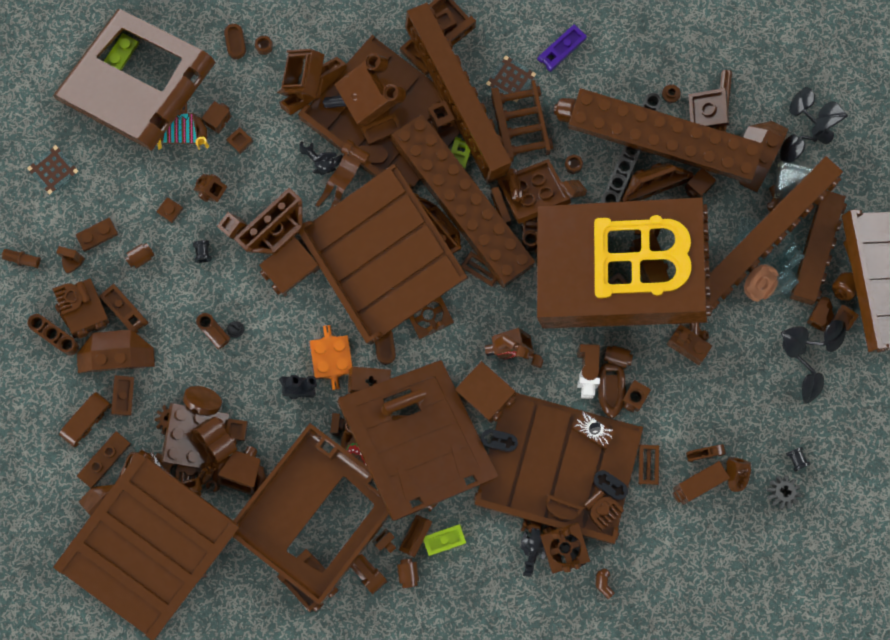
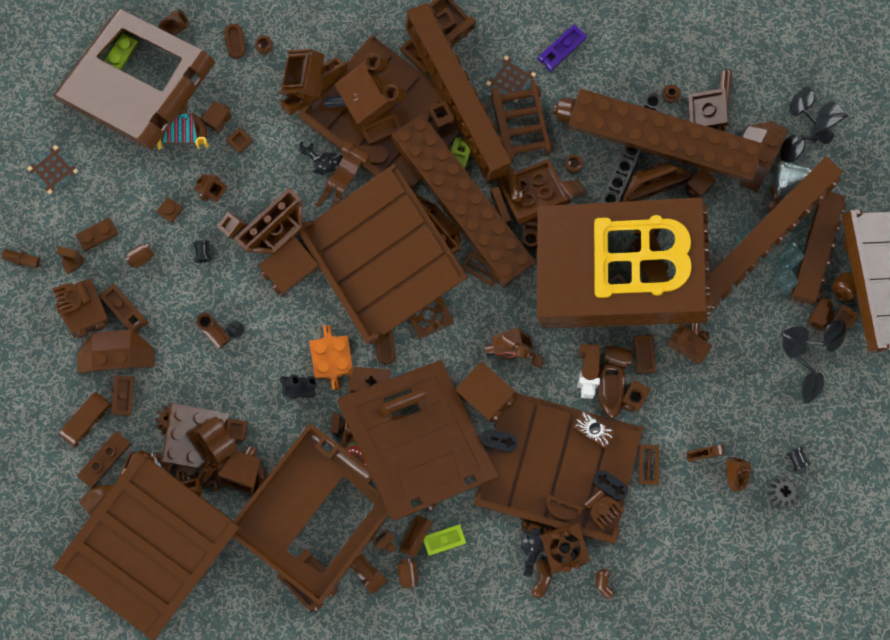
reddish brown beam [27,314,79,356] -> none
reddish brown tile [183,386,222,415] -> none
reddish brown brick [673,461,730,505] -> none
nougat tile [744,264,779,302] -> none
none -> reddish brown rock [158,9,189,36]
none -> reddish brown arm [531,559,552,598]
none -> reddish brown tile [633,335,657,375]

